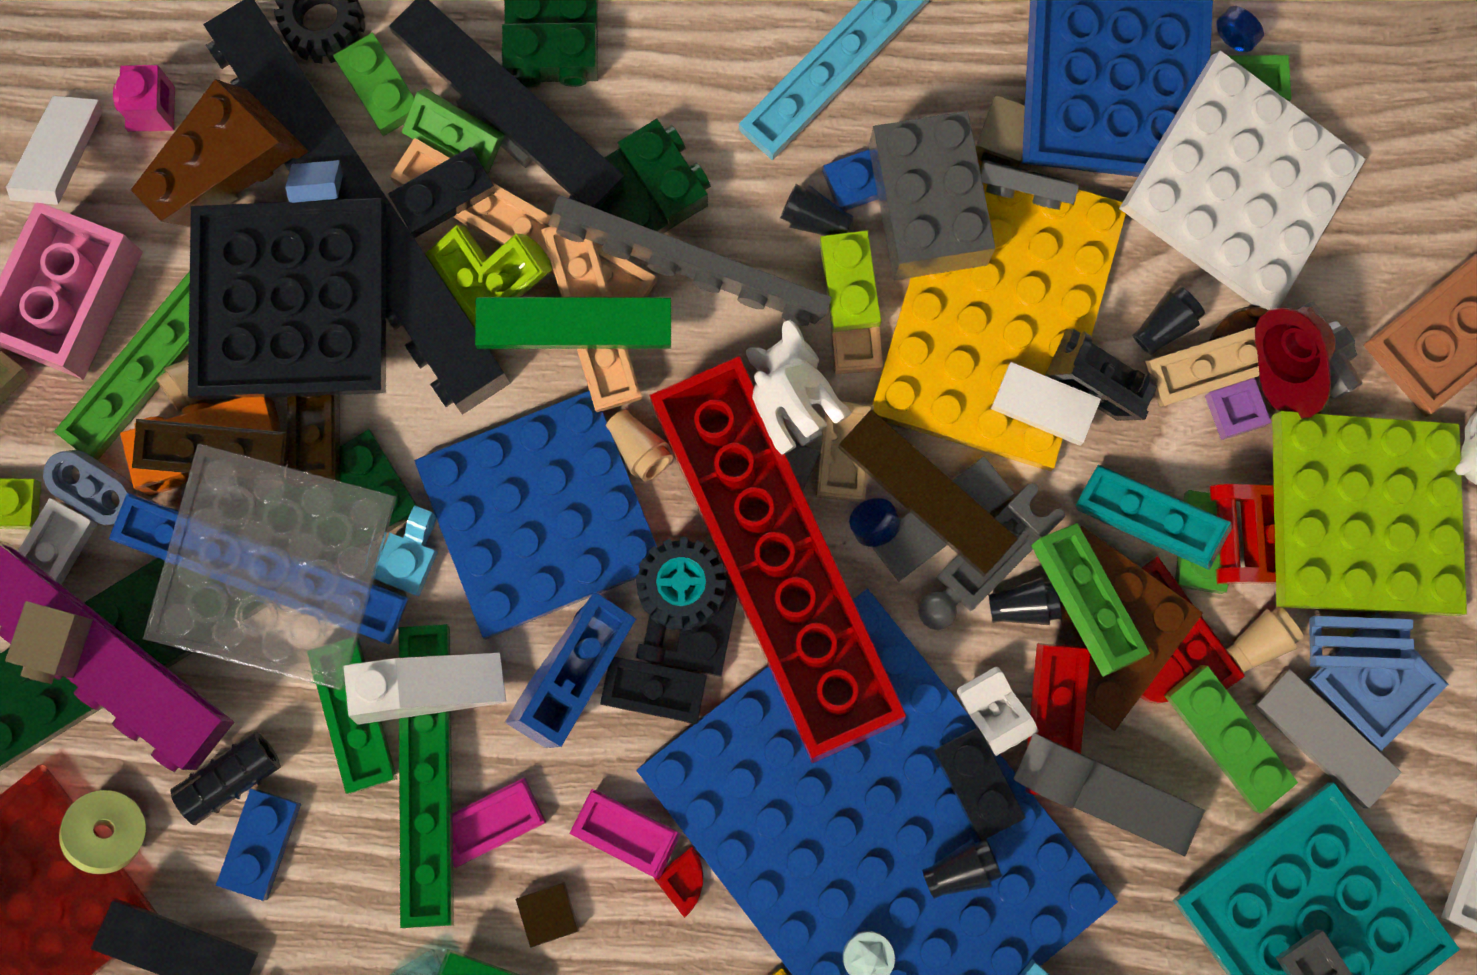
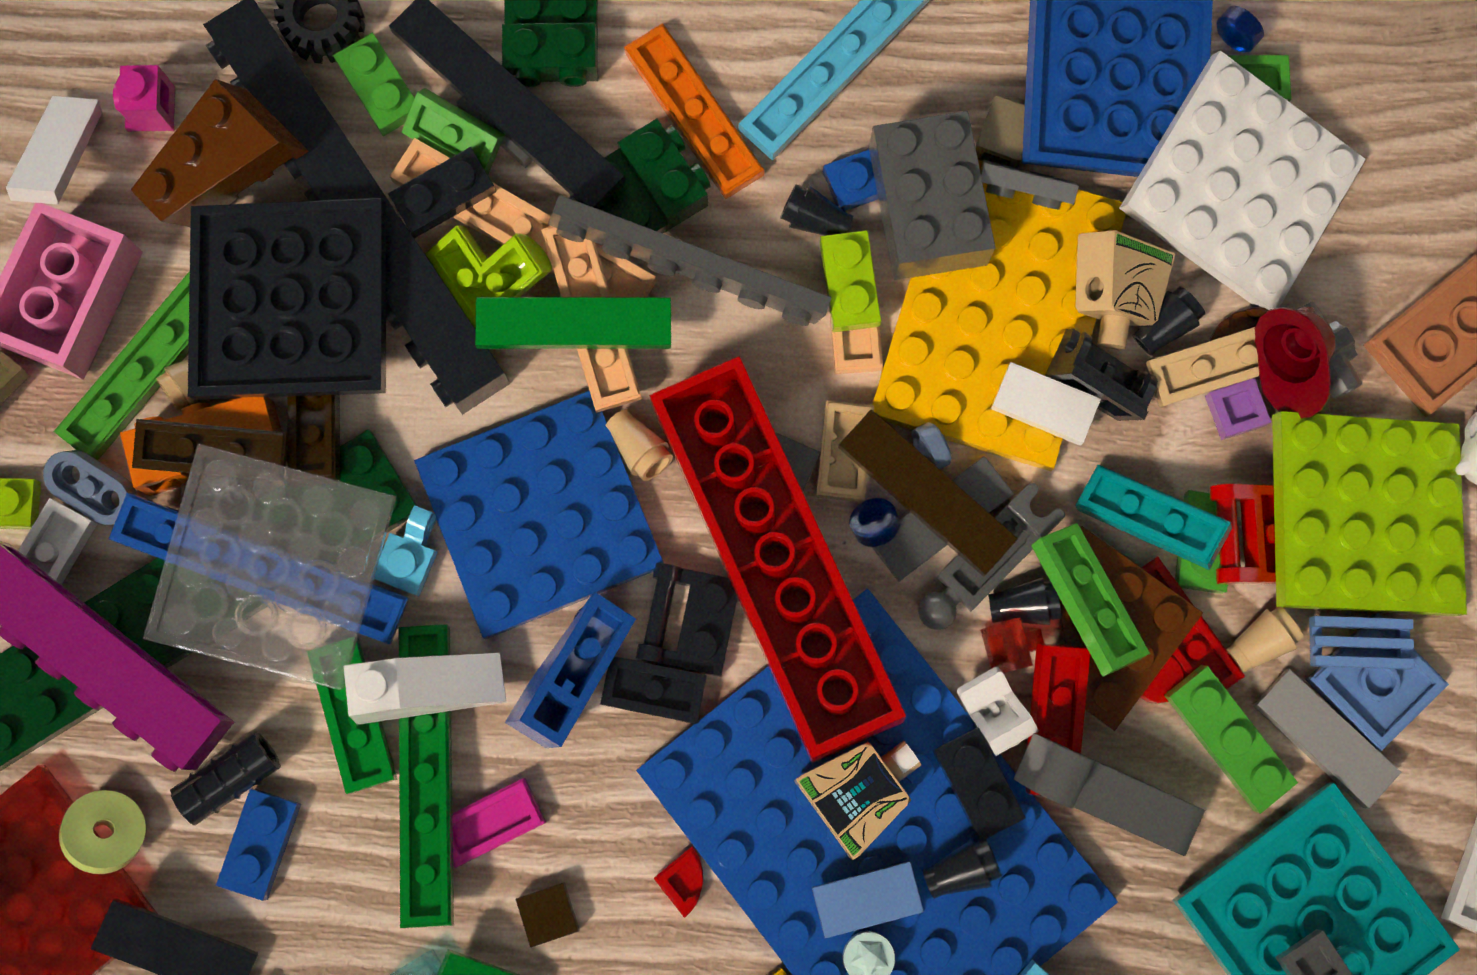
dark tan brick [5,601,93,684] -> none
medium blue tile [285,160,343,203] -> none
dark pink tile [569,789,682,879] -> none
black wheel [636,537,726,631] -> none
white animal [746,320,852,455] -> none
none -> orange tile [624,23,764,200]
none -> torso [794,741,921,860]
none -> medium blue tile [811,861,924,939]
none -> sand blue tile [912,422,952,469]
none -> clear red tile [980,618,1045,674]
none -> tan torso [1075,230,1175,350]

